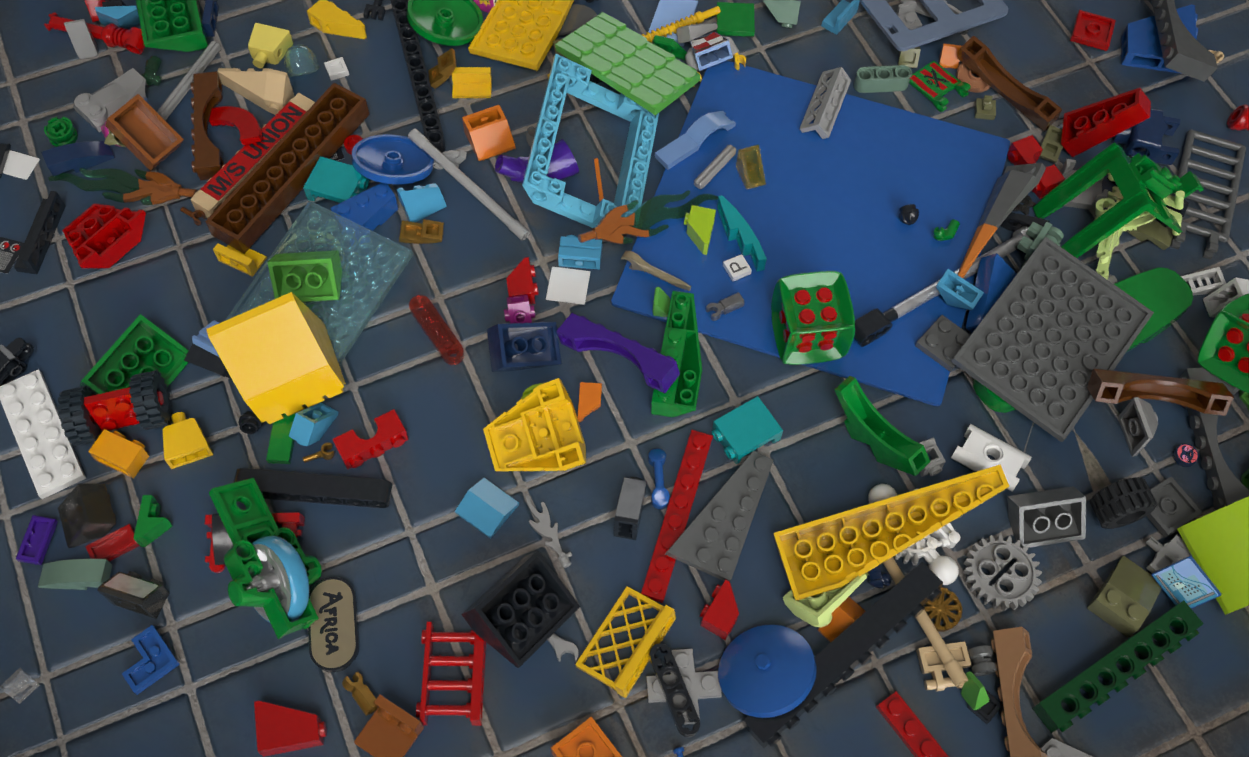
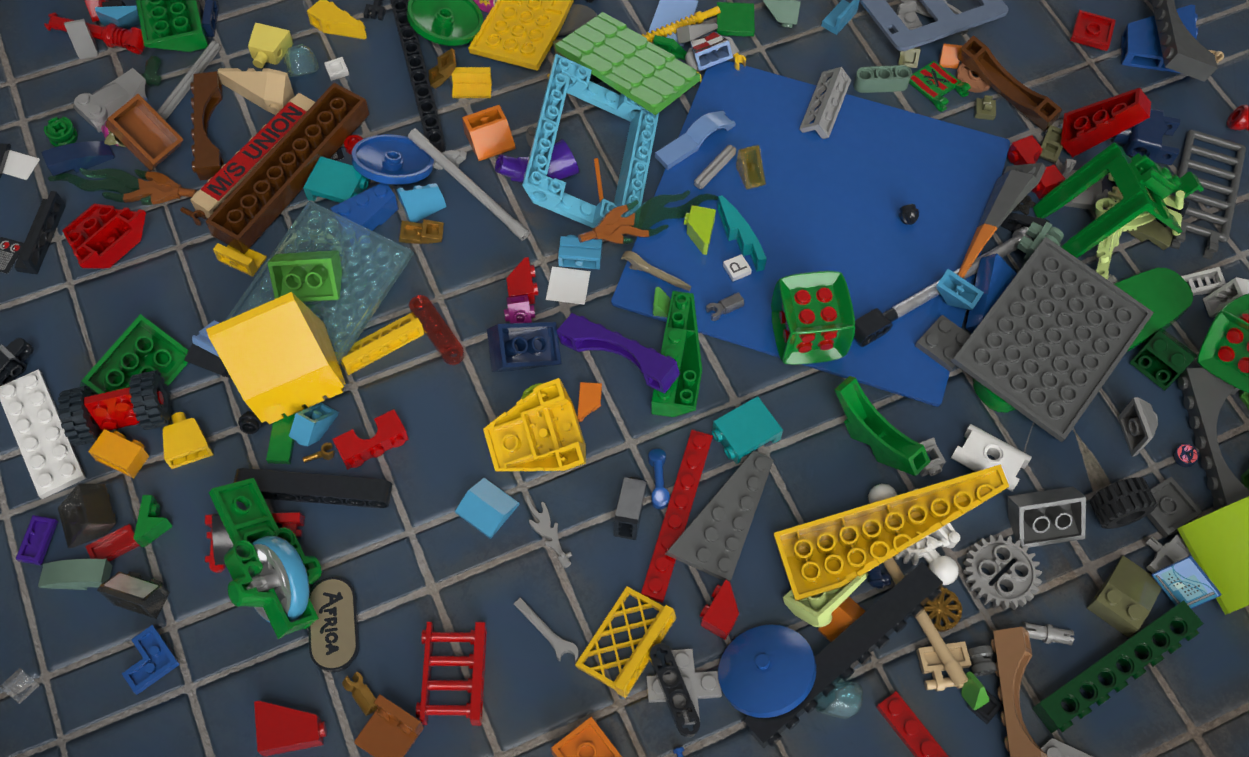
red tile [209,106,262,145] -> none
black slope [461,551,580,668] -> none
green arm [933,219,960,241] -> none
reddish brown arch [1087,369,1234,416] -> none
none -> yellow fence [335,313,424,375]
none -> clear light blue hair [816,682,863,719]
none -> light grey pin [1022,622,1074,646]
none -> dark green slope [1130,328,1198,391]

